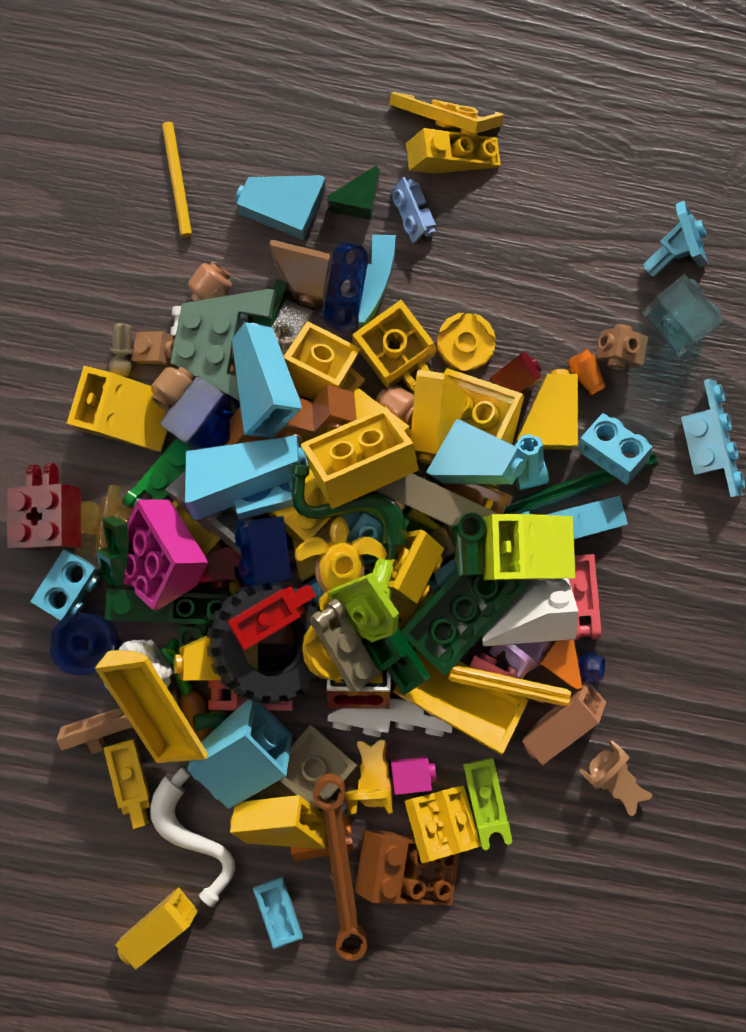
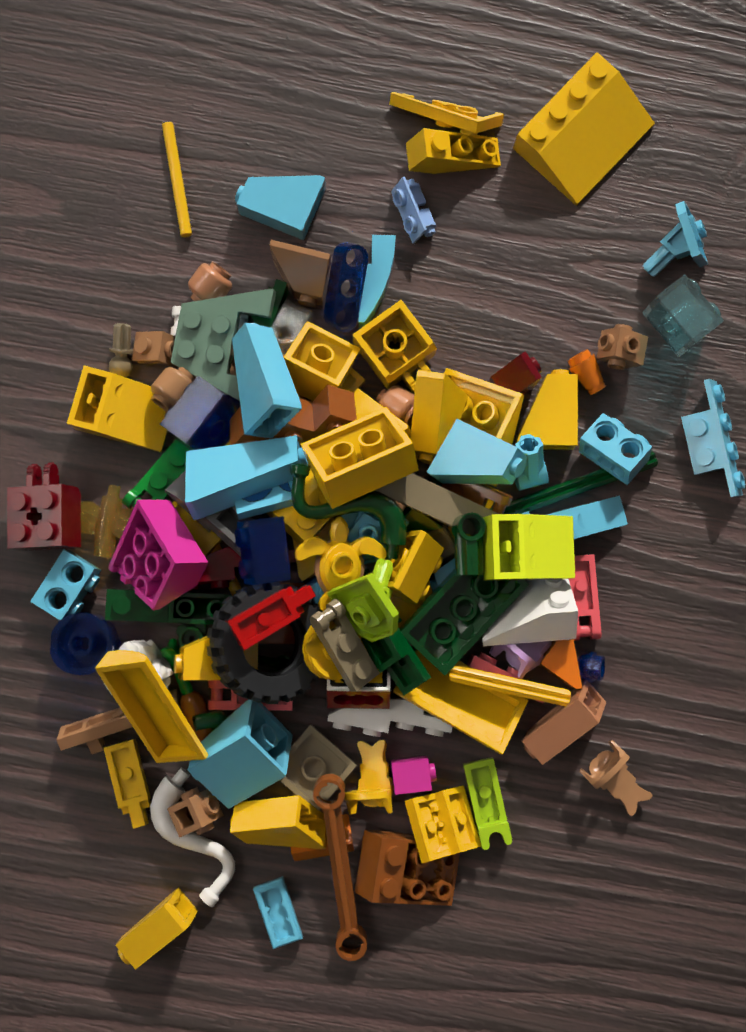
dark green slope [96,515,129,587] -> none
dark green slope [327,165,380,220] -> none
yellow tile [436,313,495,372] -> none
none -> medium nougat brick [167,787,224,838]
none -> yellow slope [513,52,655,206]

